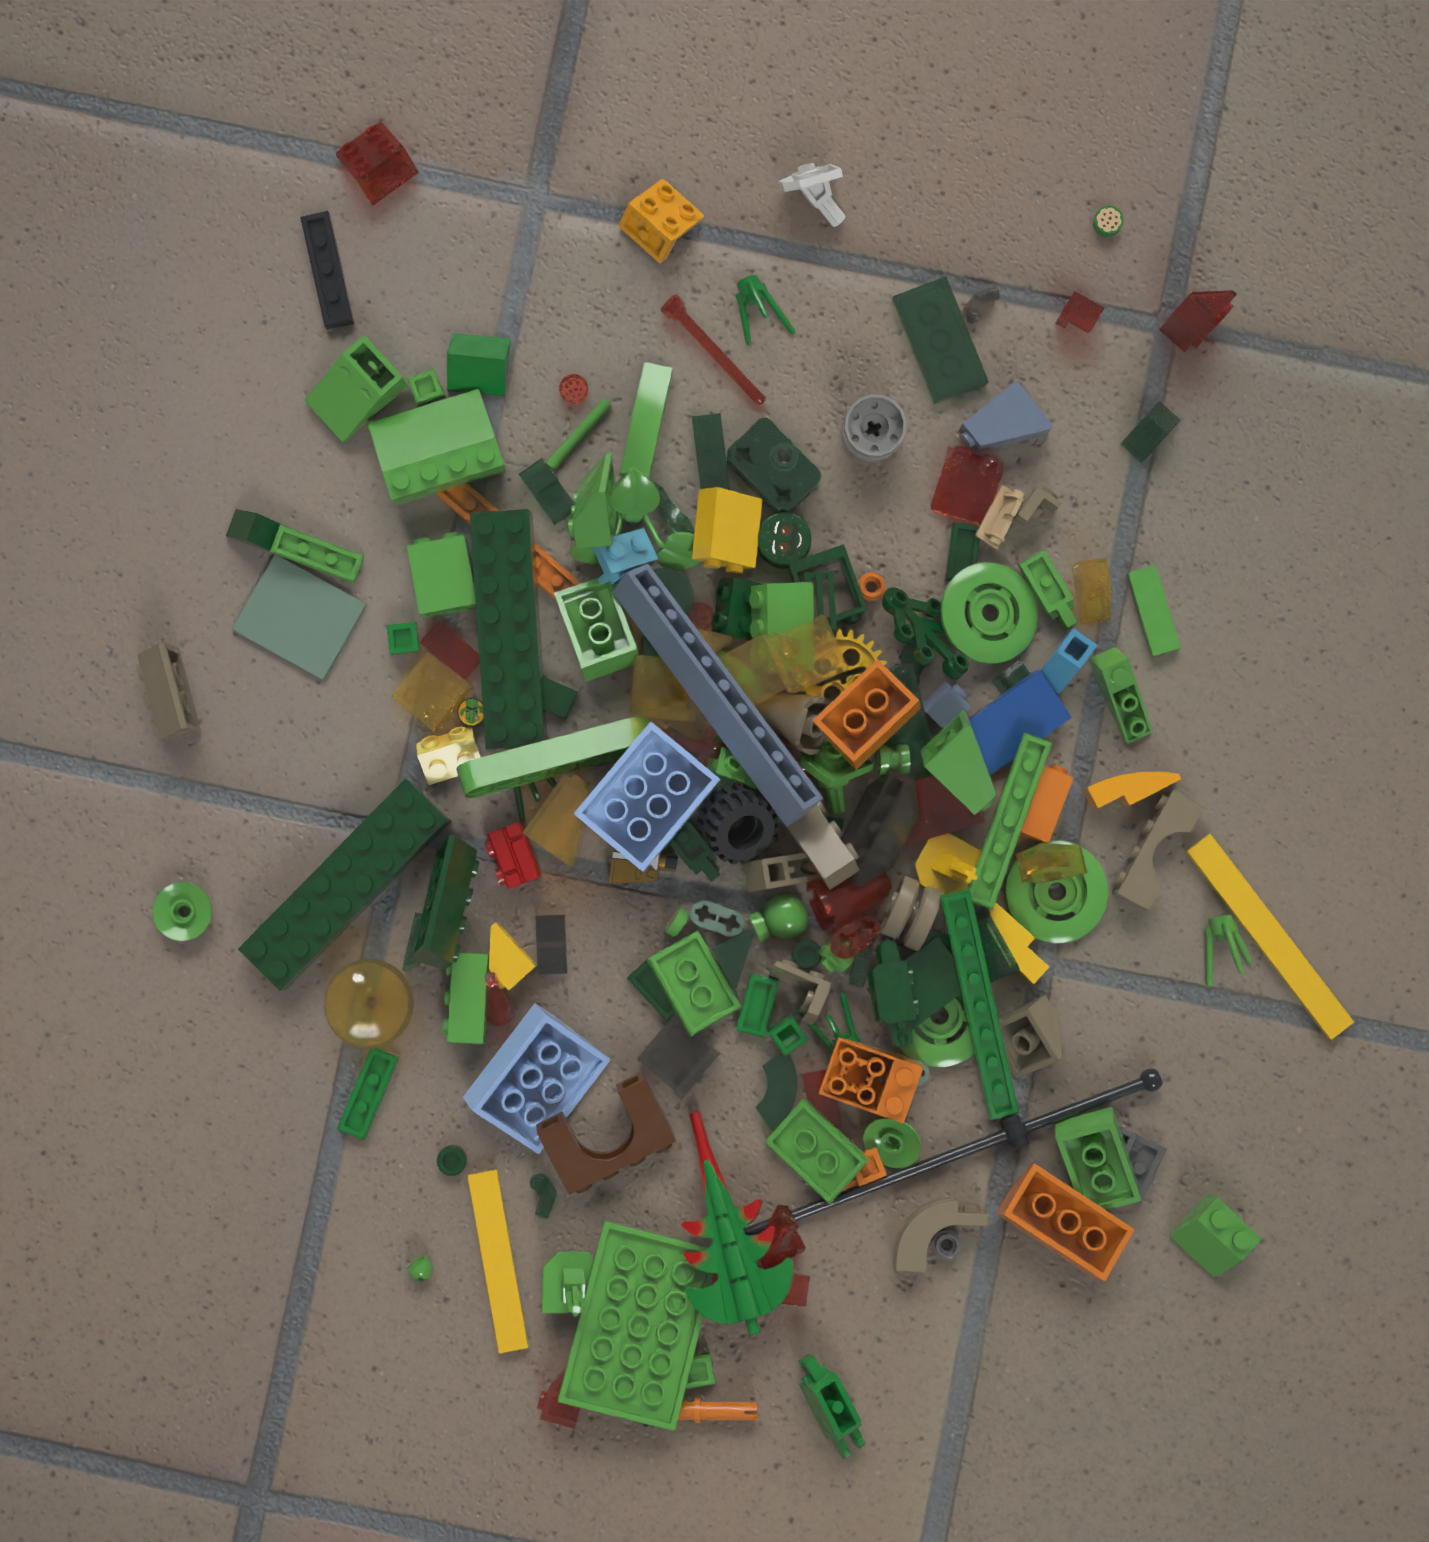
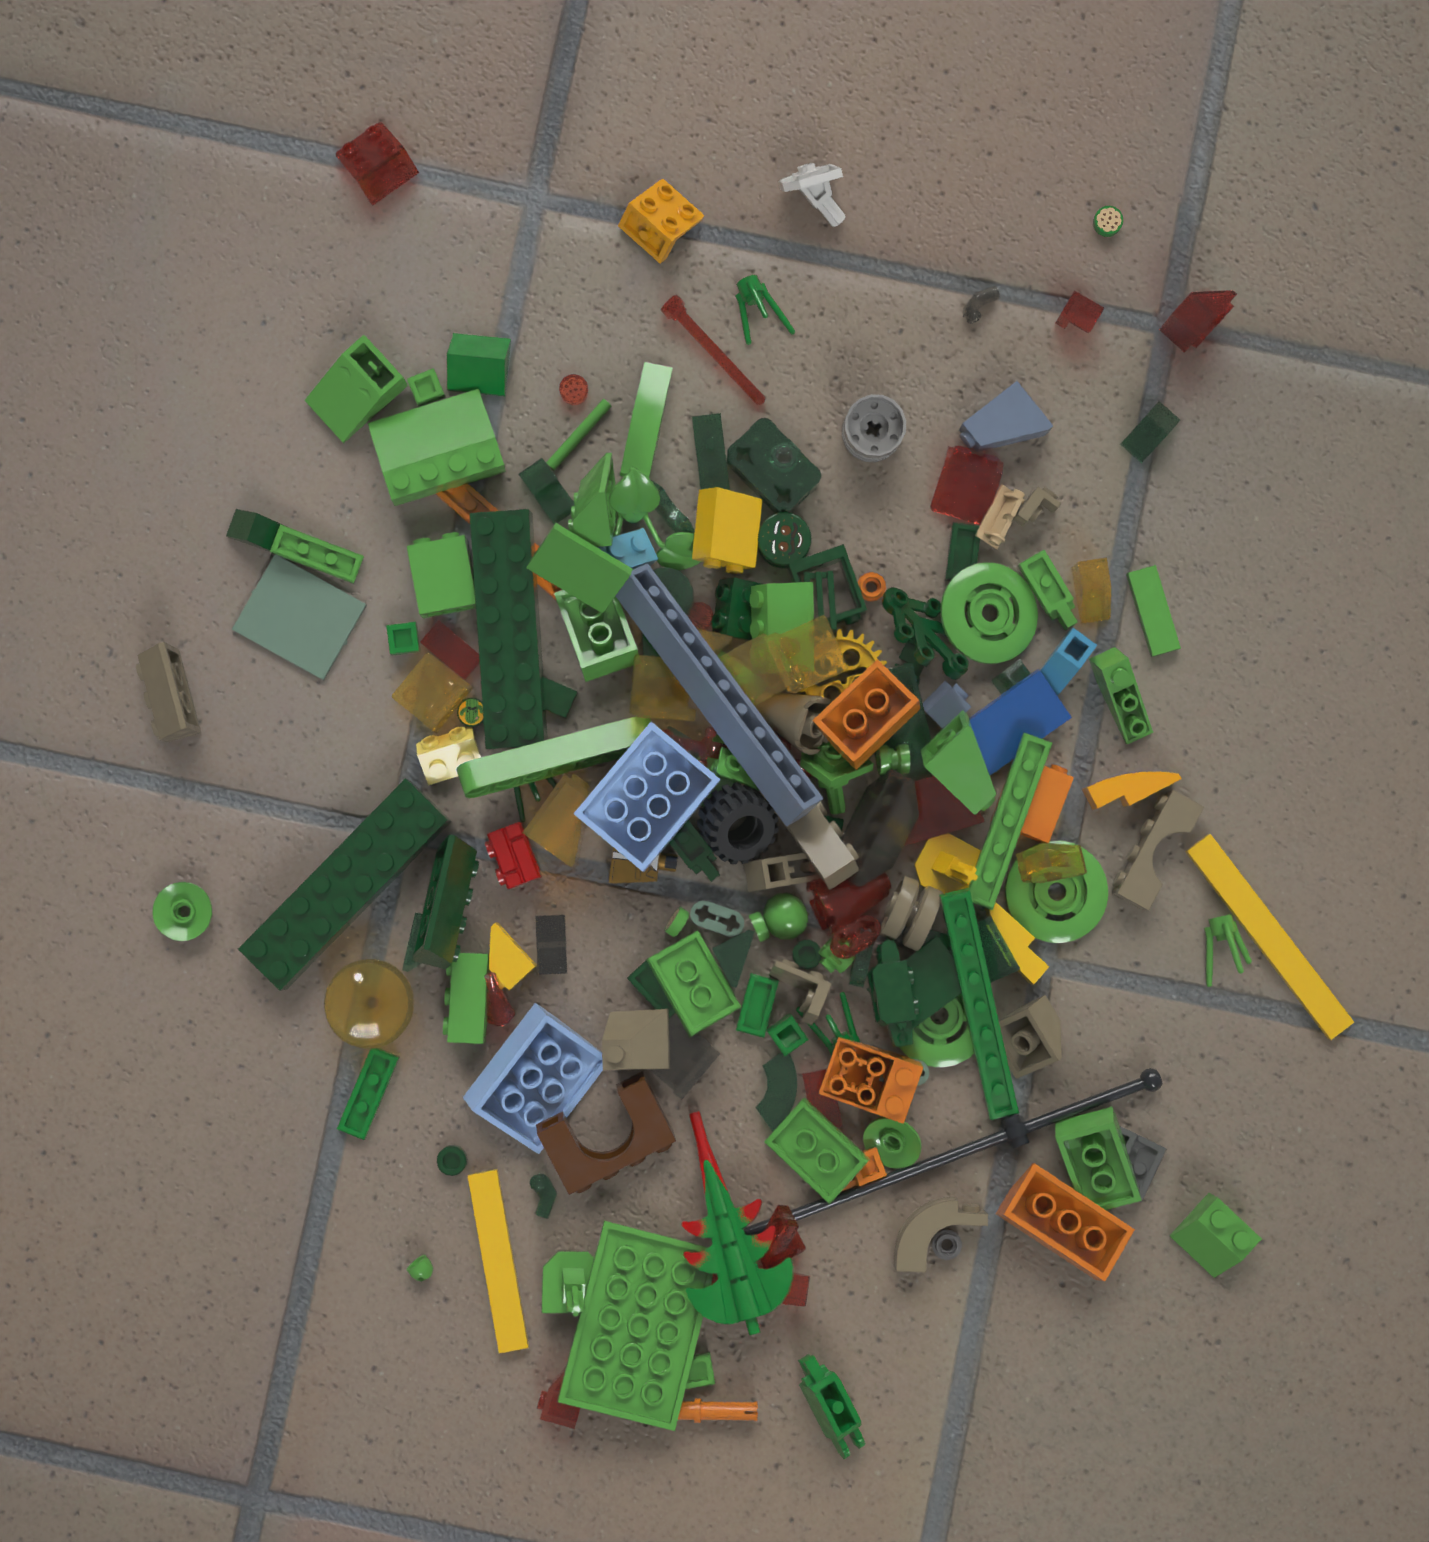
black tile [300,211,355,330] -> none
clear green tile [892,276,989,405] -> none
none -> bright green tile [526,523,633,613]
none -> dark tan slope [602,1009,670,1071]

